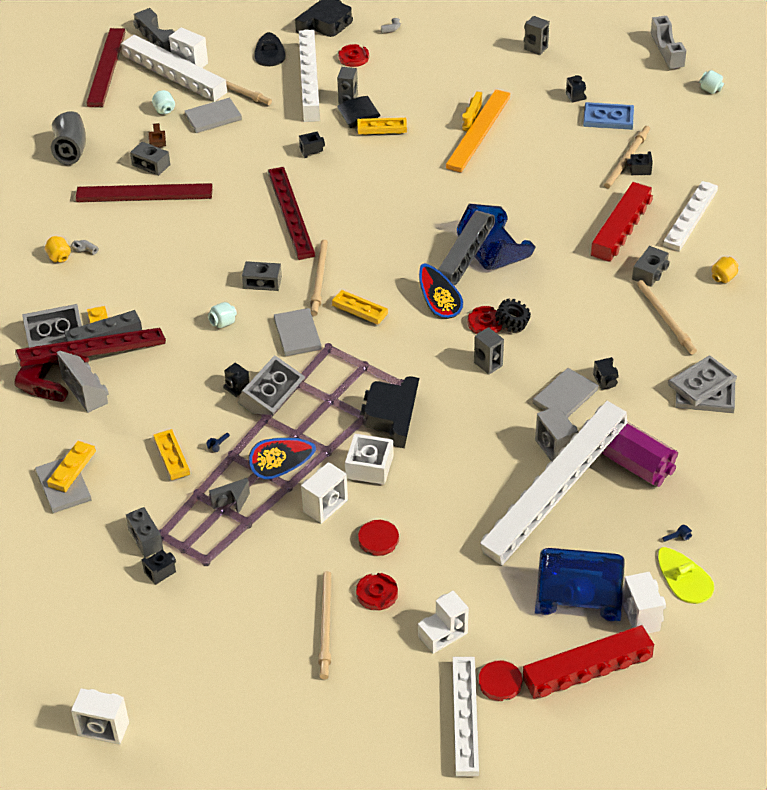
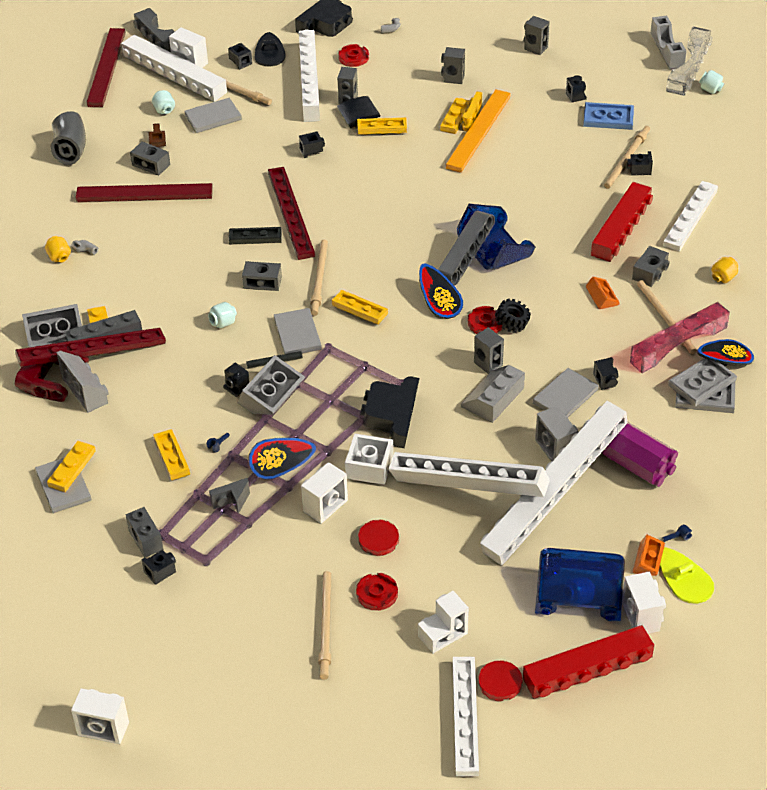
none -> black brick [228,43,252,70]
none -> pearl dark grey tile [229,227,282,245]
none -> pearl dark grey bar [246,351,303,368]
none -> white brick [389,452,550,497]
none -> yellow plate [440,98,470,134]
none -> dark grey brick [441,47,465,84]
none -> light grey slope [461,365,525,423]
none -> orange slope [586,276,620,309]
none -> clear pink arch [630,302,730,373]
none -> orange slope [632,534,665,576]
none -> clear arch [666,26,713,96]
none -> shield [697,339,754,367]

